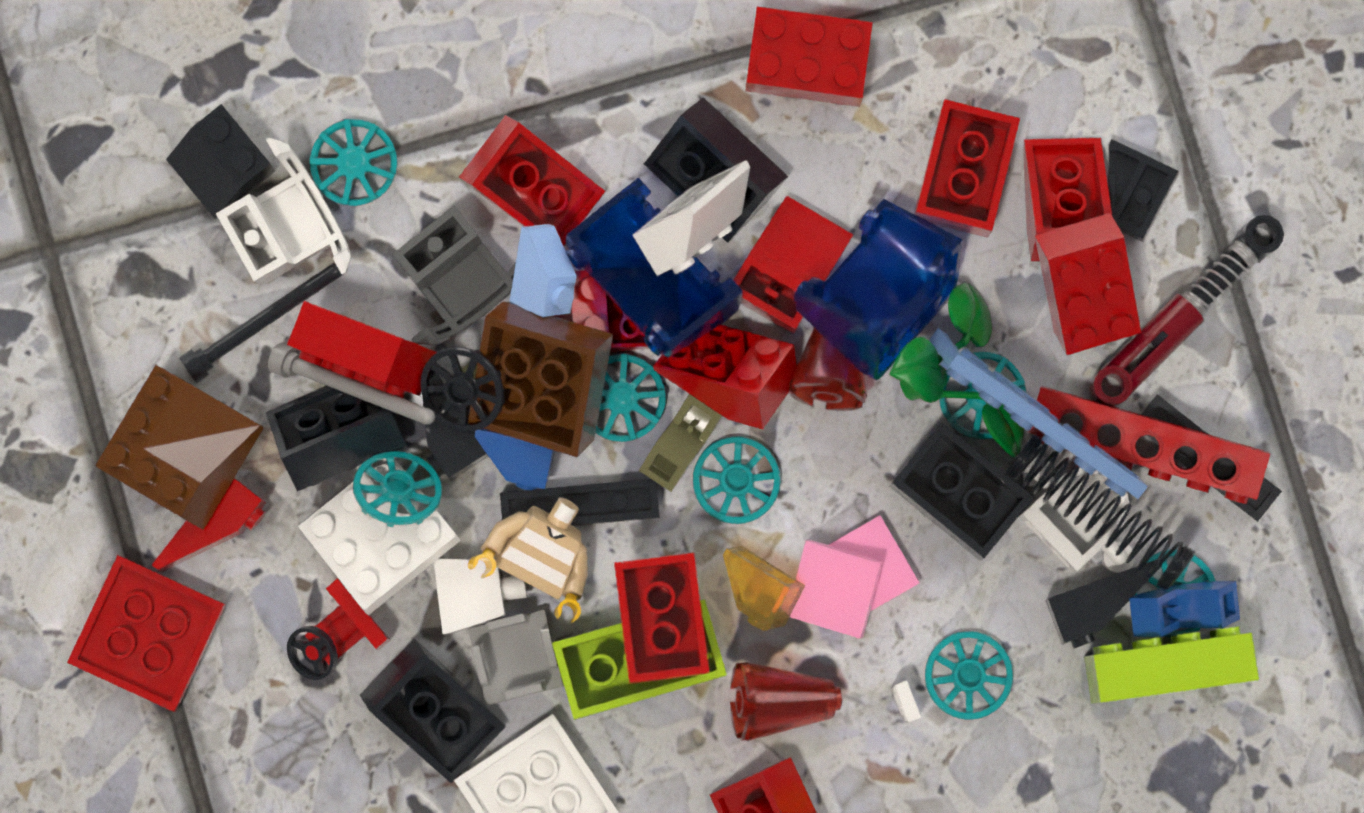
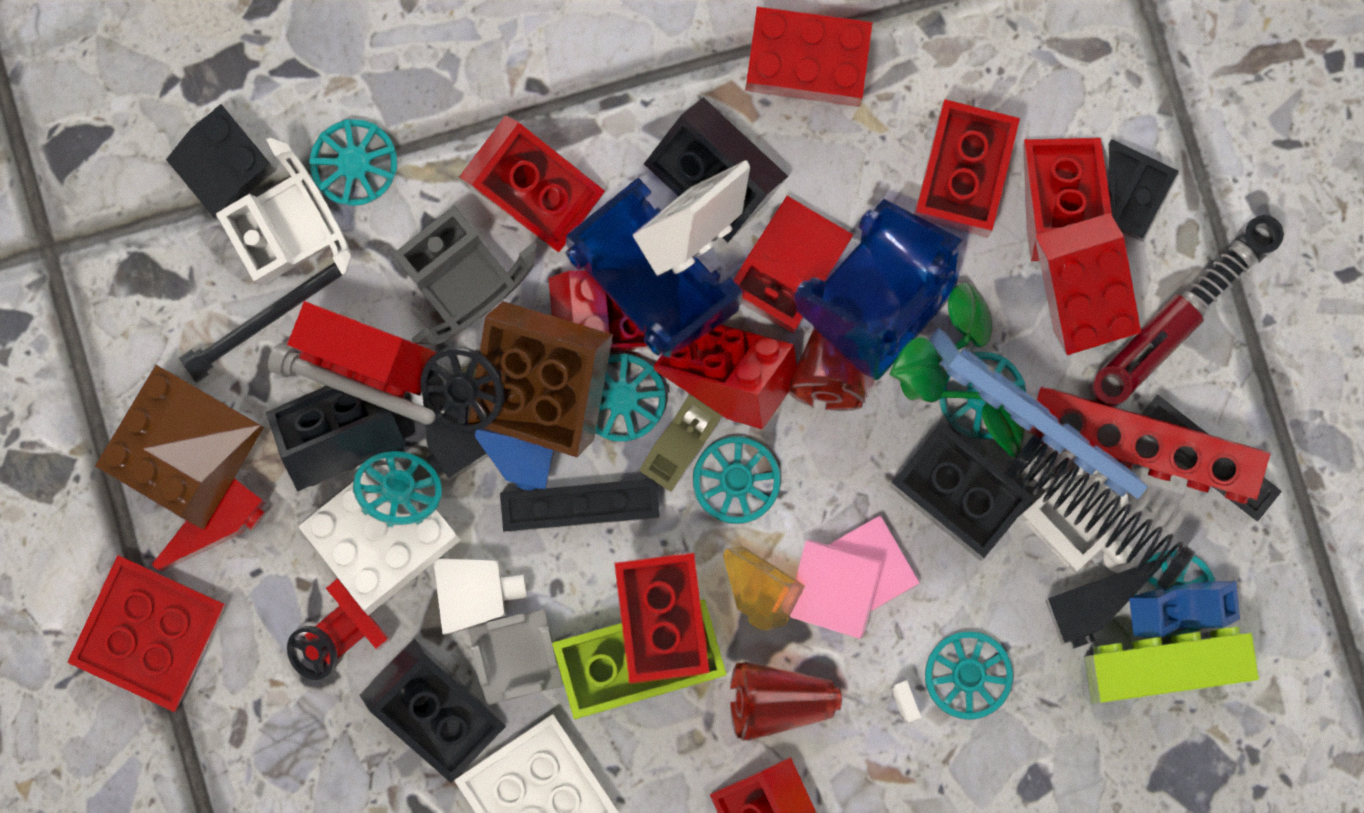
tan torso [468,497,588,623] -> none
light blue slope [509,224,576,317] -> none

